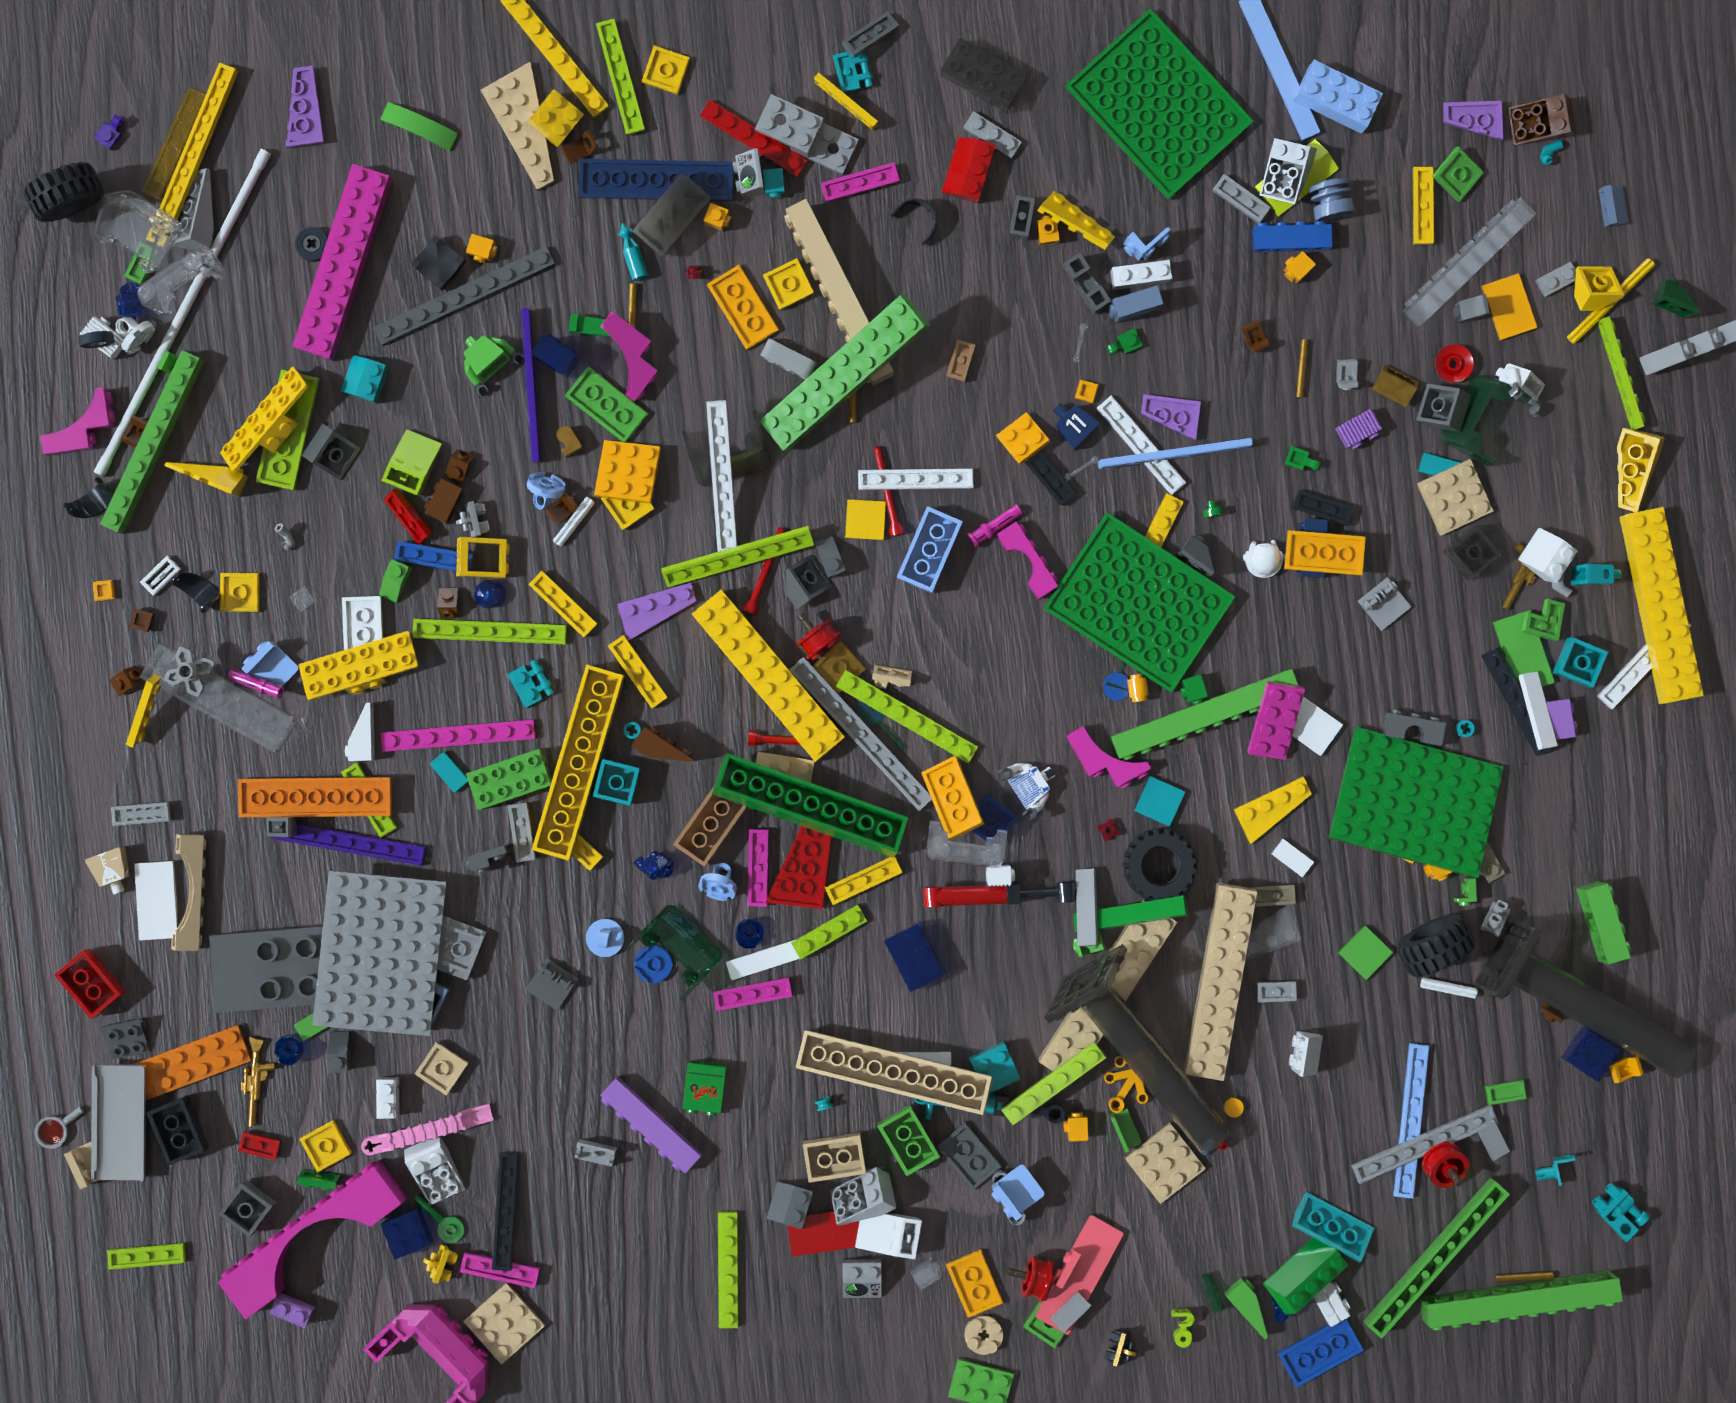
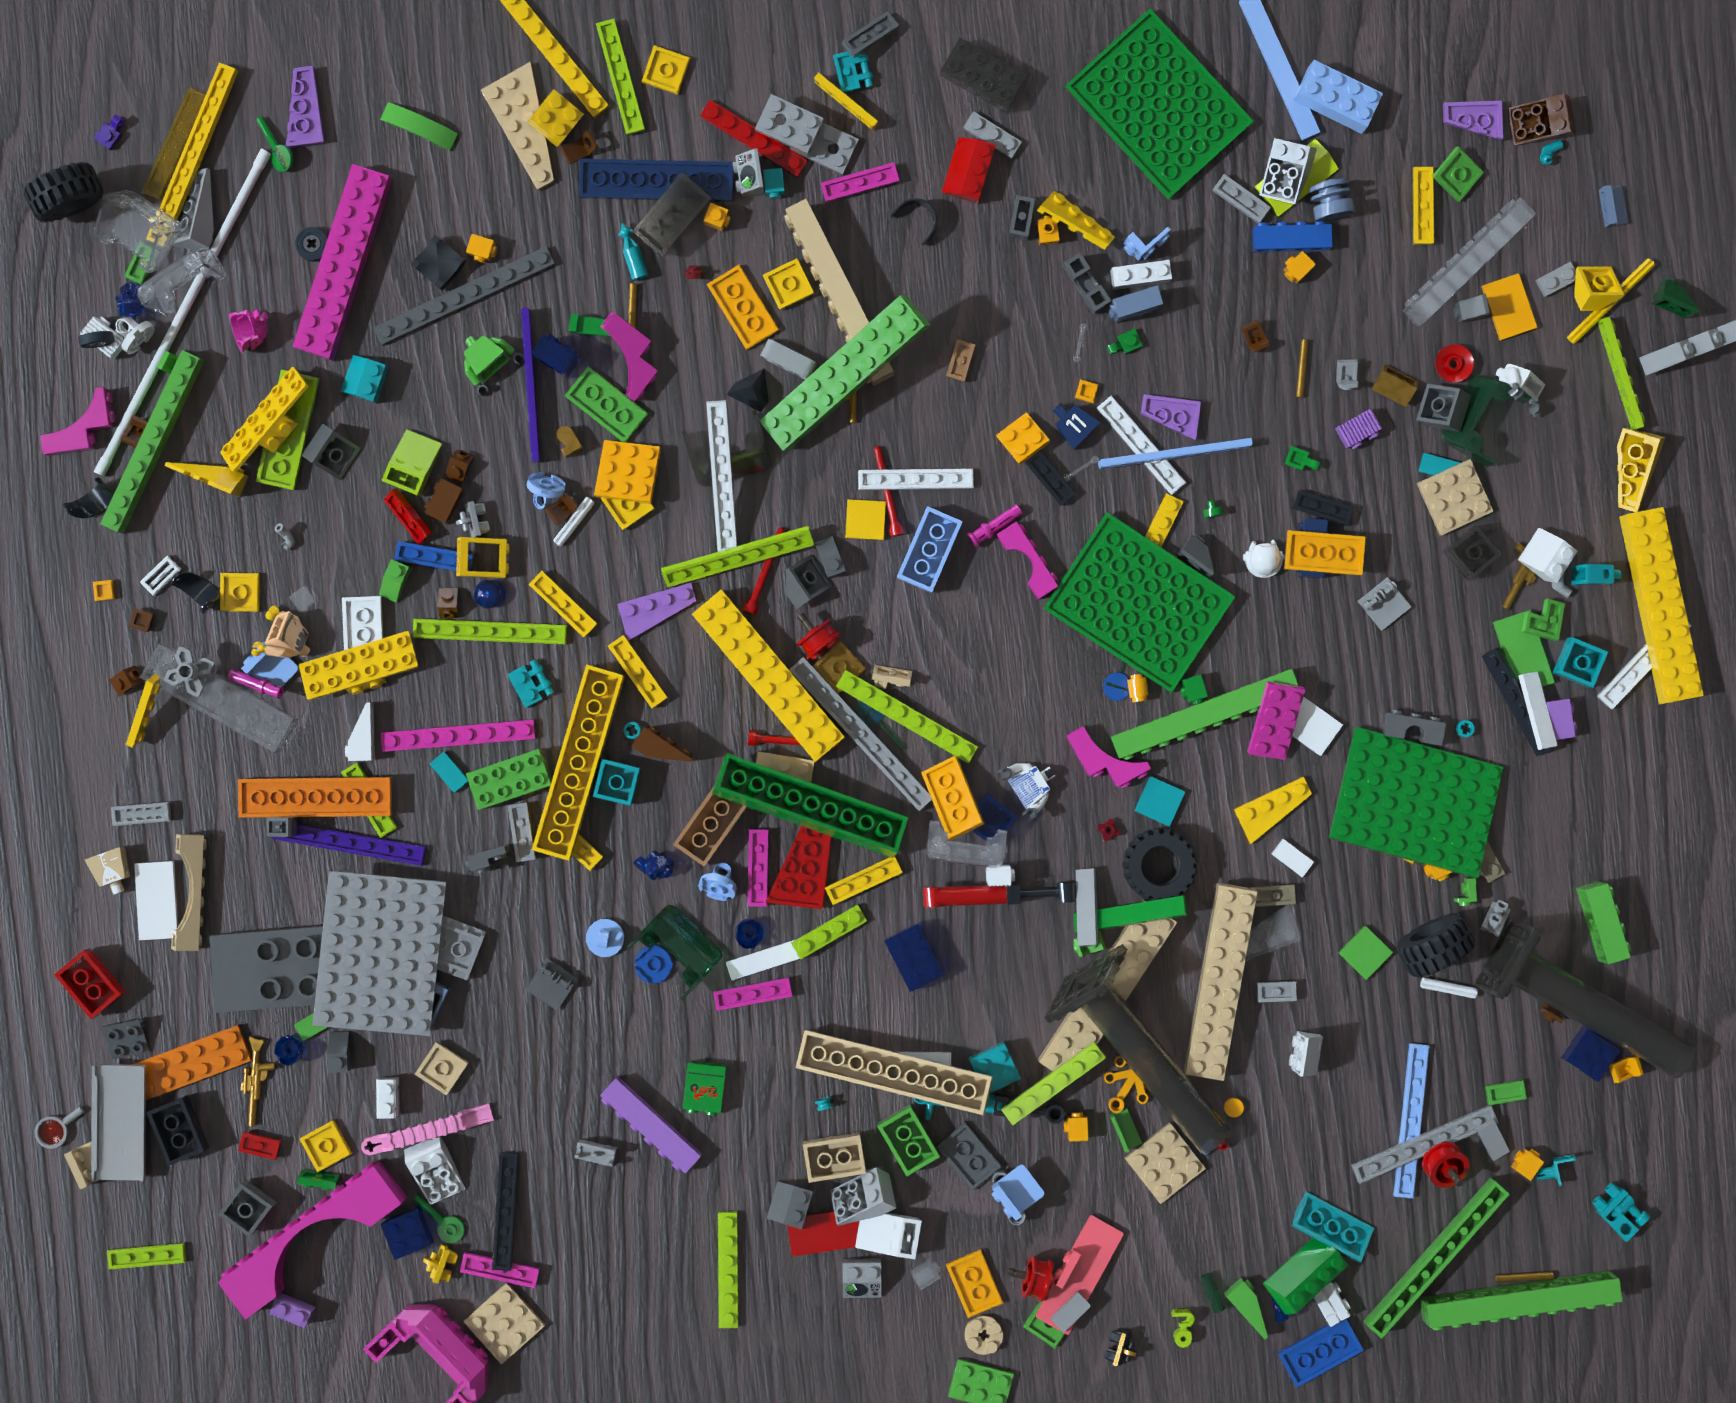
none -> dark pink helmet [229,309,268,353]
none -> light nougat torso [251,606,310,658]
none -> green piece [256,116,293,172]
none -> black slope [727,369,769,412]
none -> light orange brick [1511,1148,1544,1181]

